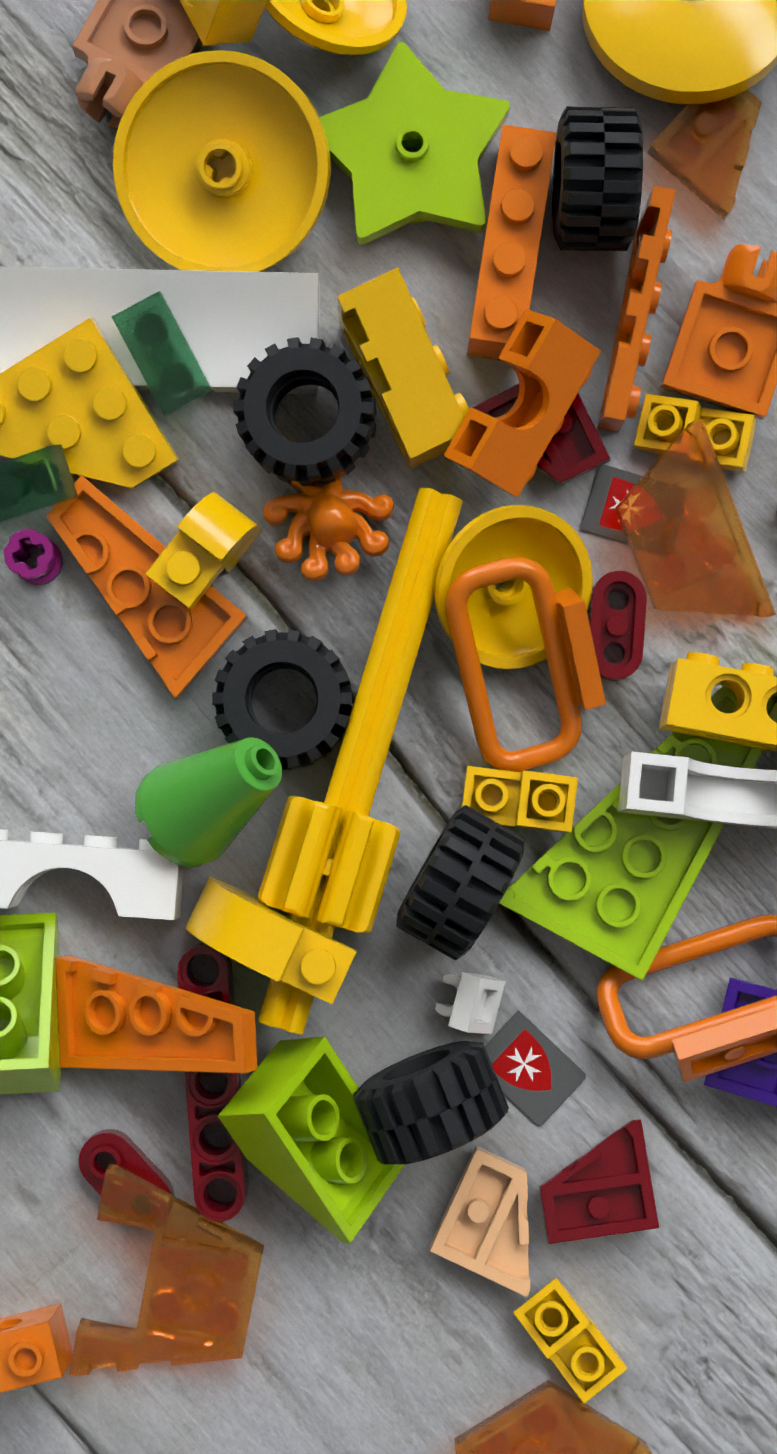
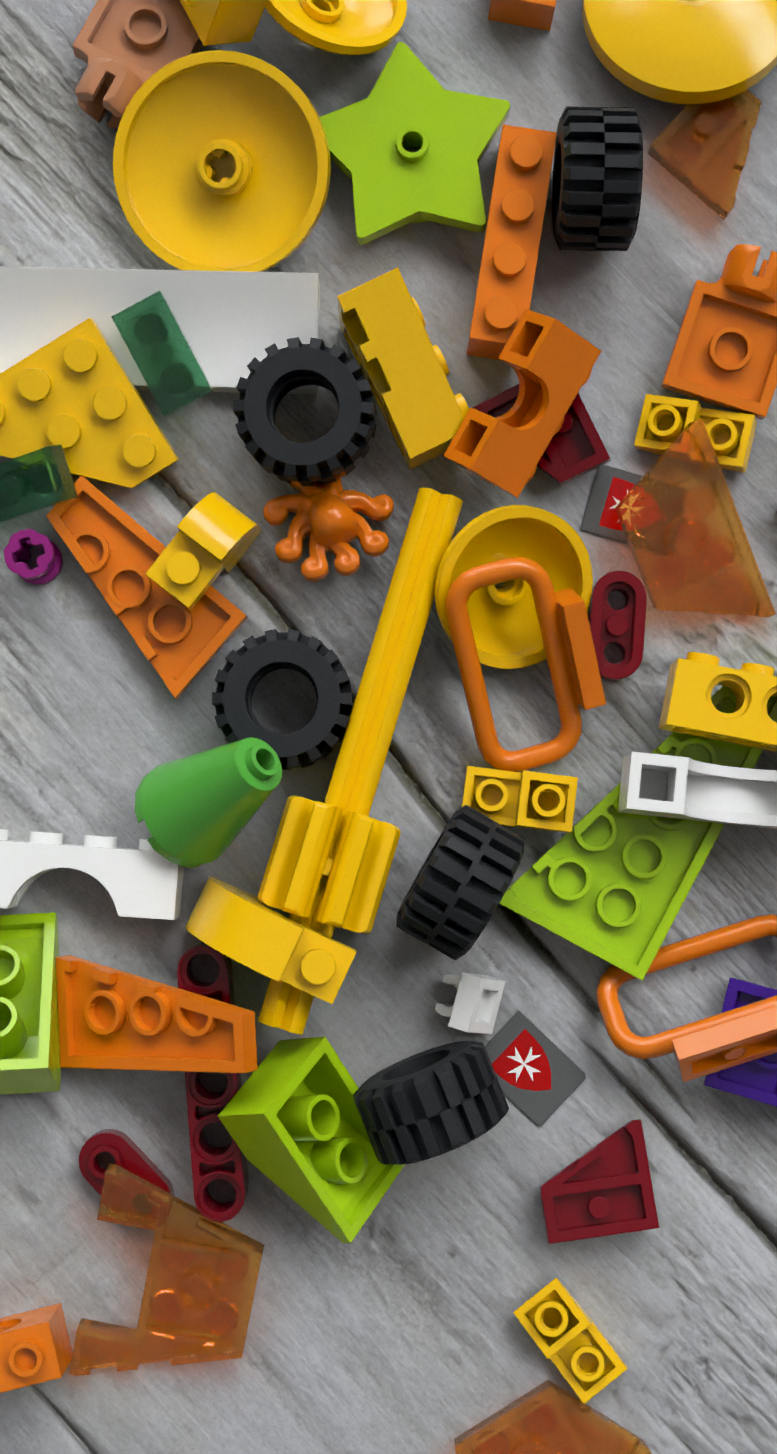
light nougat wing [429,1146,531,1297] -> none
orange wing [597,185,676,433] -> none

